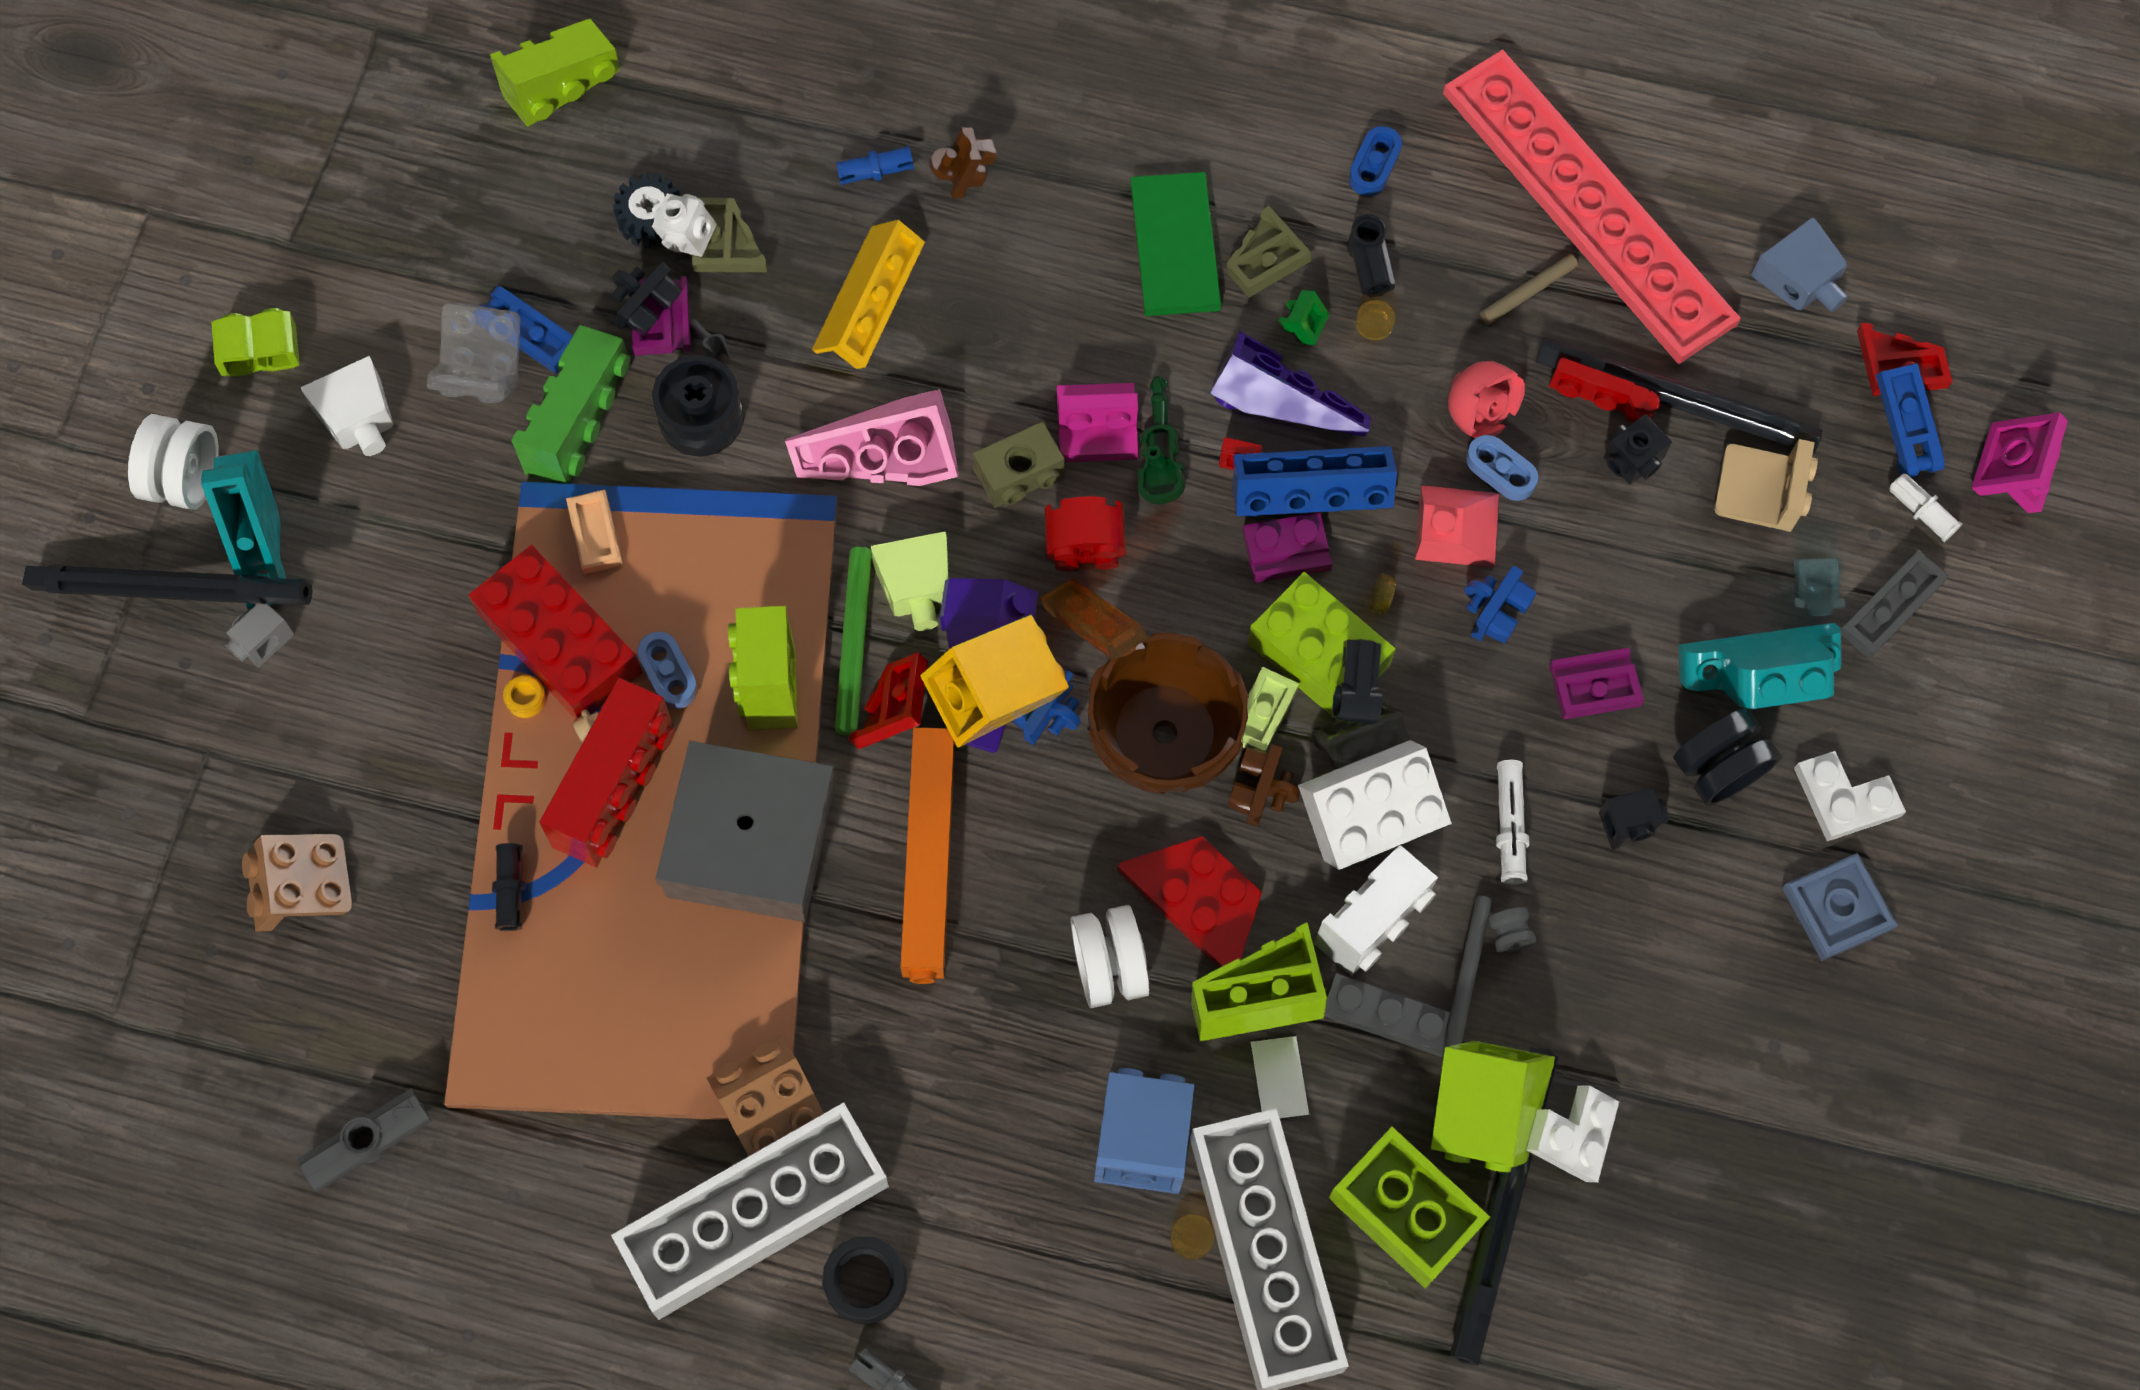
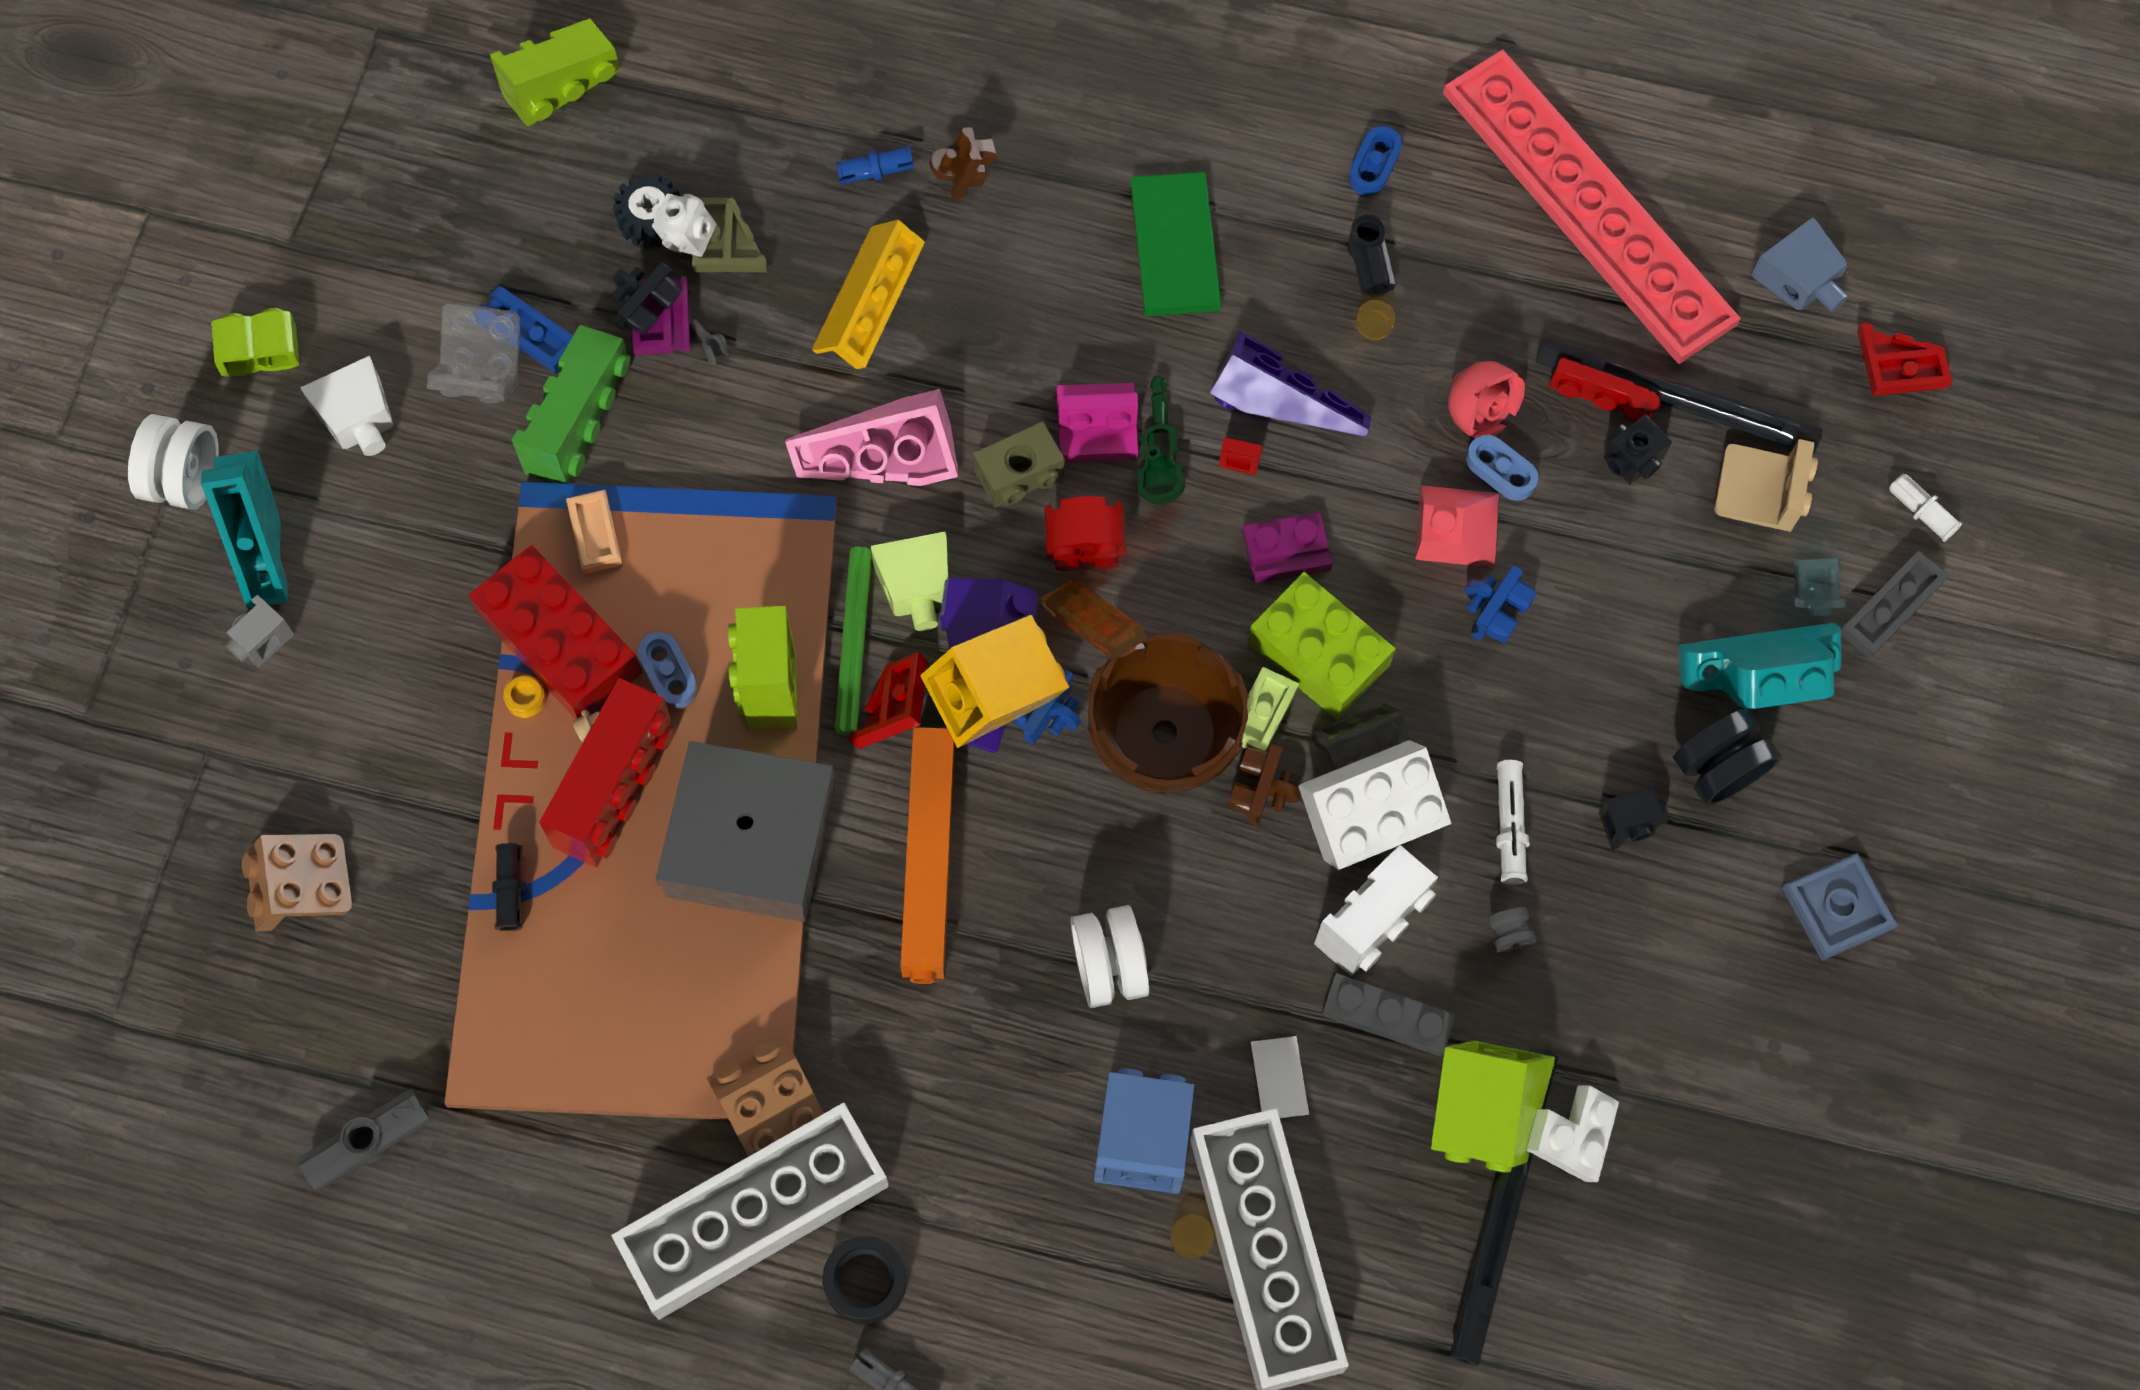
black piece [22,565,313,605] -> none
black wheel [652,355,744,457] -> none
red wing [1117,836,1262,968] -> none
lime wedge [1191,922,1327,1041] -> none
olive wing [1227,206,1311,298] -> none
blue brick [1232,446,1397,516] -> none
green tile [1278,290,1330,345] -> none
lime brick [1329,1127,1490,1289] -> none
black piece [1332,639,1383,724] -> none
clear yellow tile [1369,573,1396,615] -> none
dark grey bar [1443,896,1492,1050] -> none
dark tan bar [1480,254,1578,325] -> none
magenta plate [1549,648,1644,720] -> none
white plate [1794,751,1906,841] -> none
blue plate [1875,363,1945,478] -> none
dark pink bracket [1971,412,2068,513] -> none

